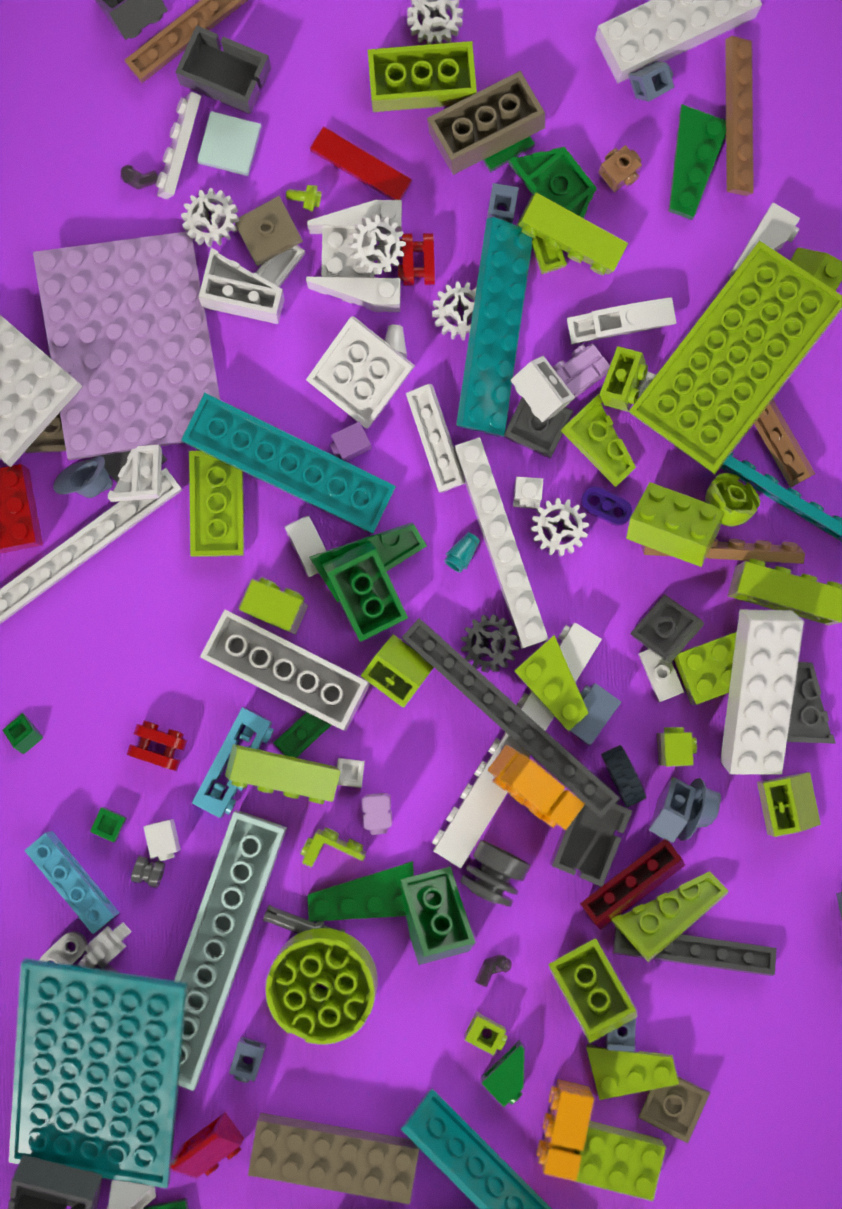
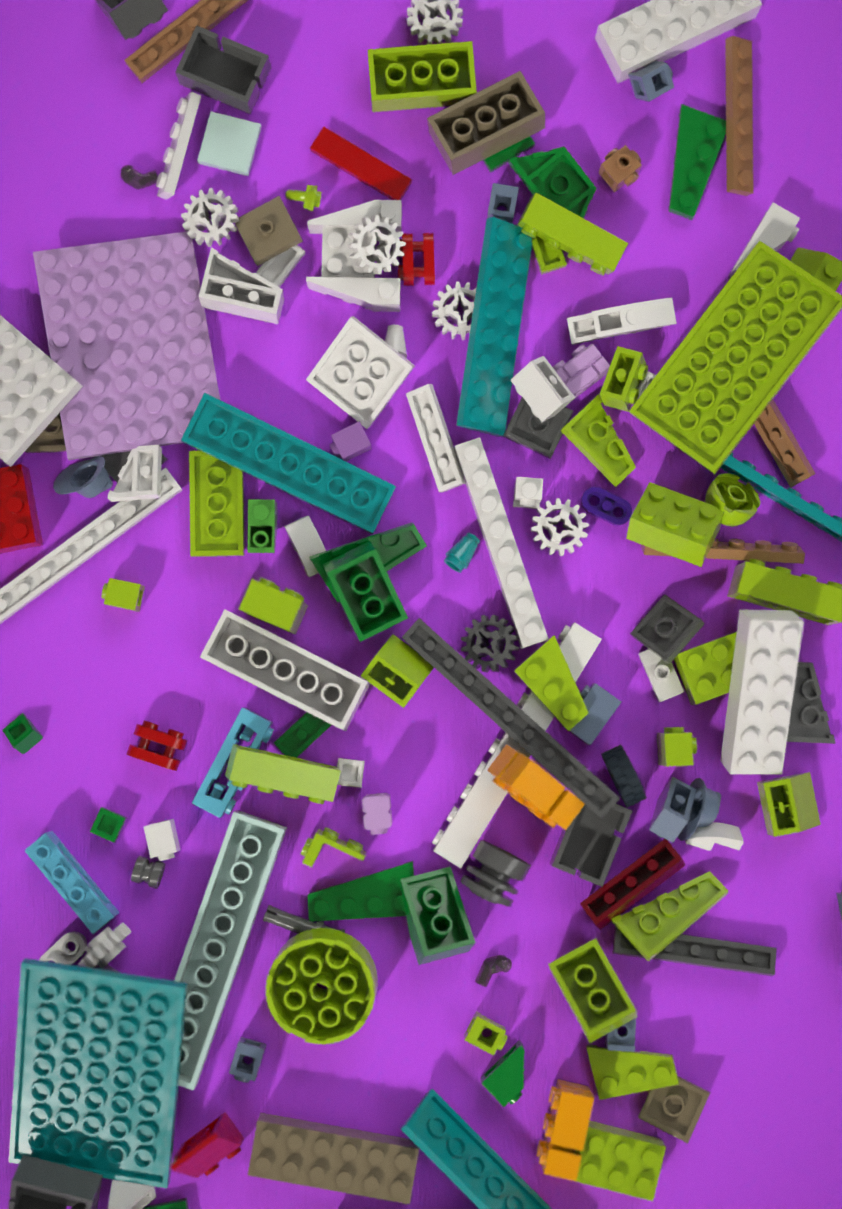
none -> lime brick [101,578,145,612]
none -> bright green slope [248,499,278,553]
none -> white slope [685,822,744,851]

